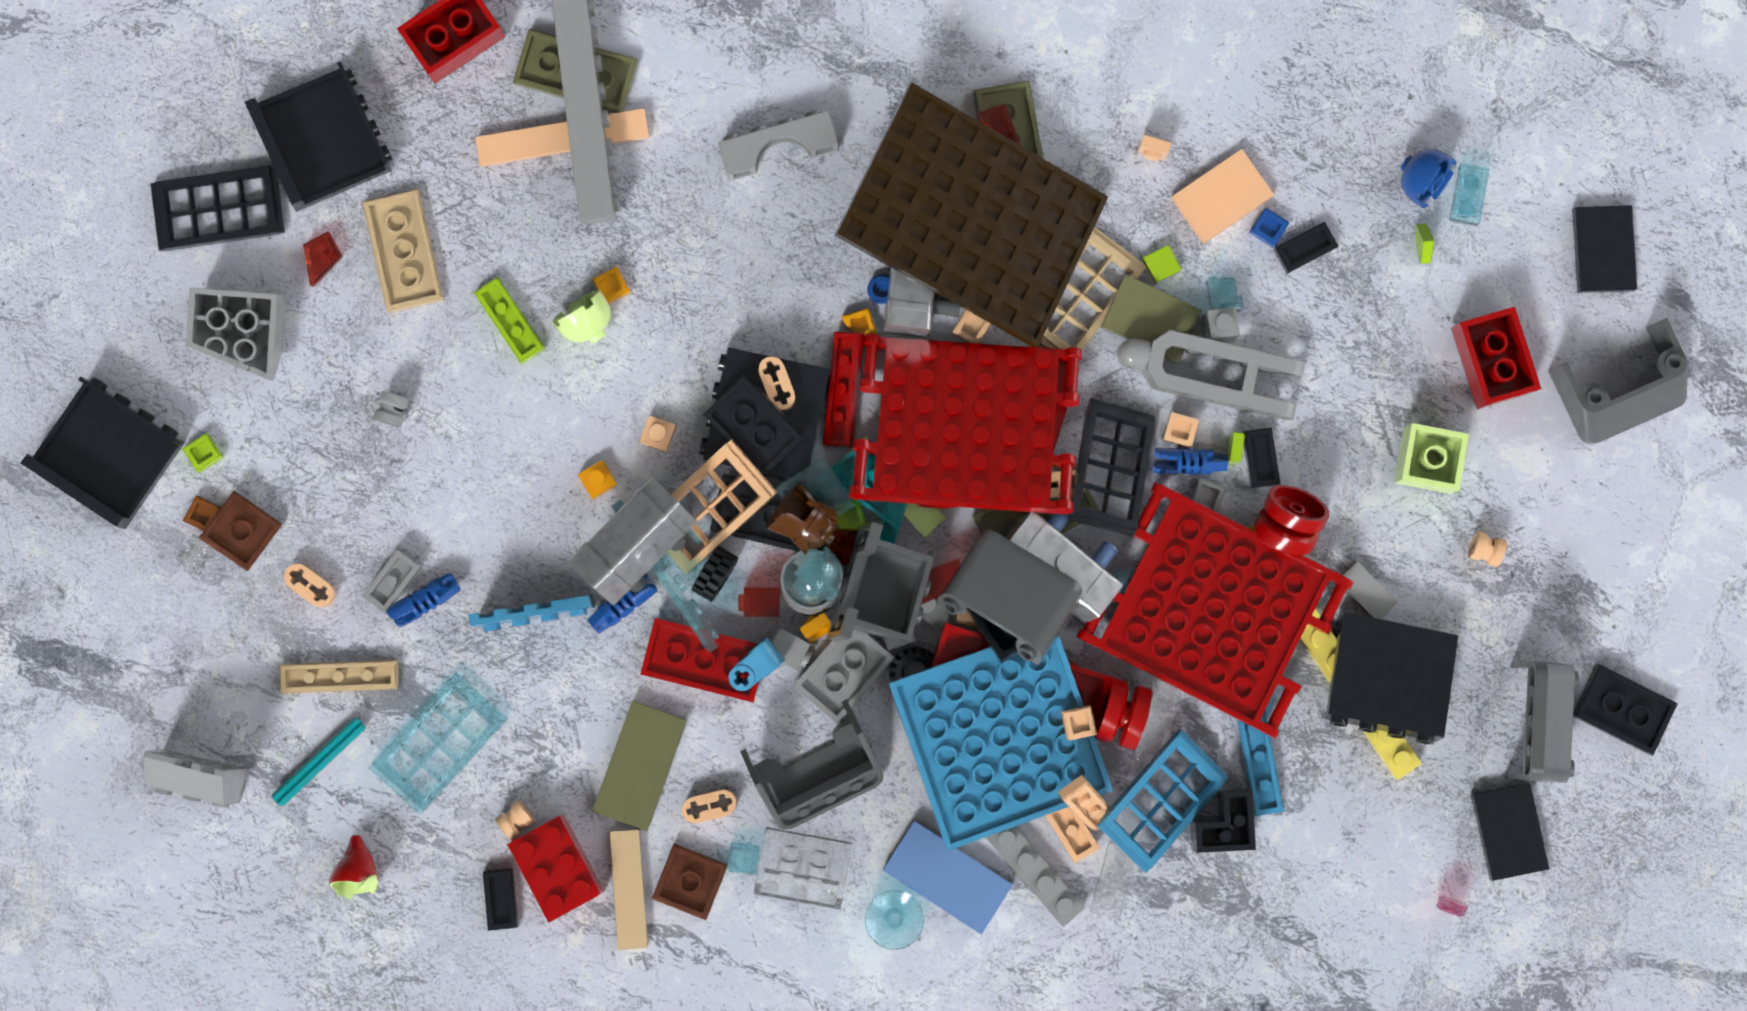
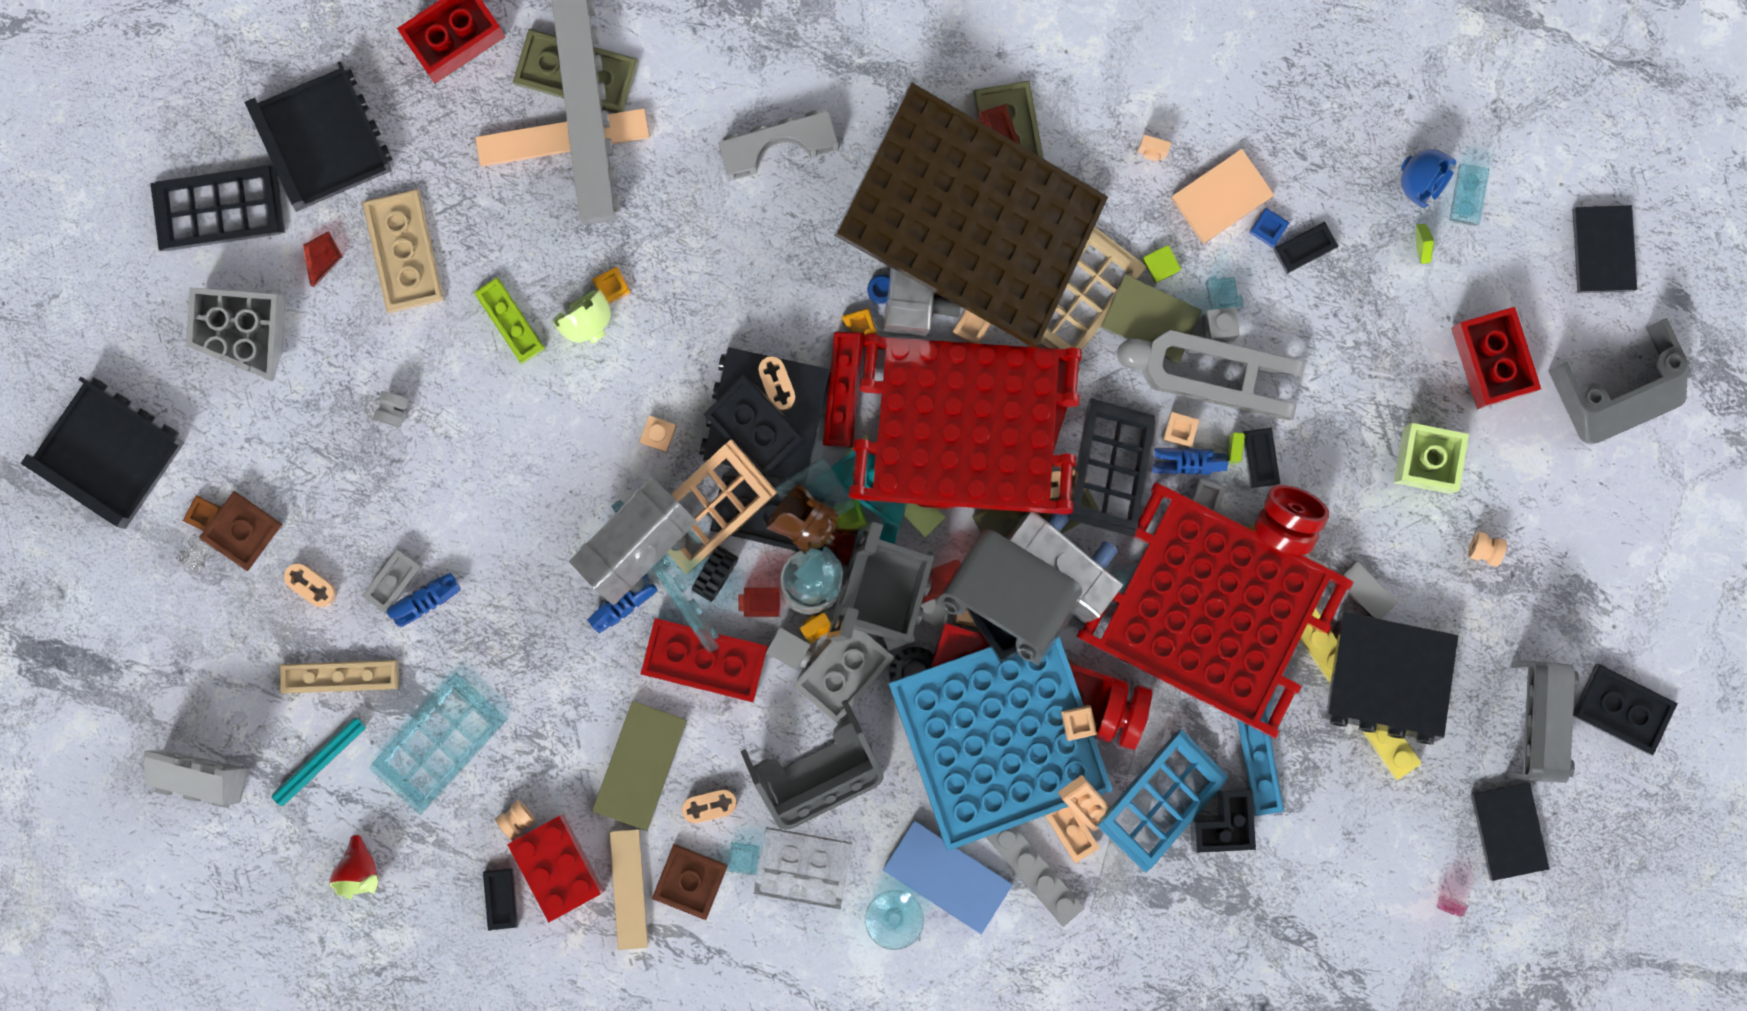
lime tile [182,433,224,473] -> none
dark azure wing [468,595,594,632] -> none
light orange plate [577,460,618,500] -> none
dark azure piece [729,637,786,691] -> none

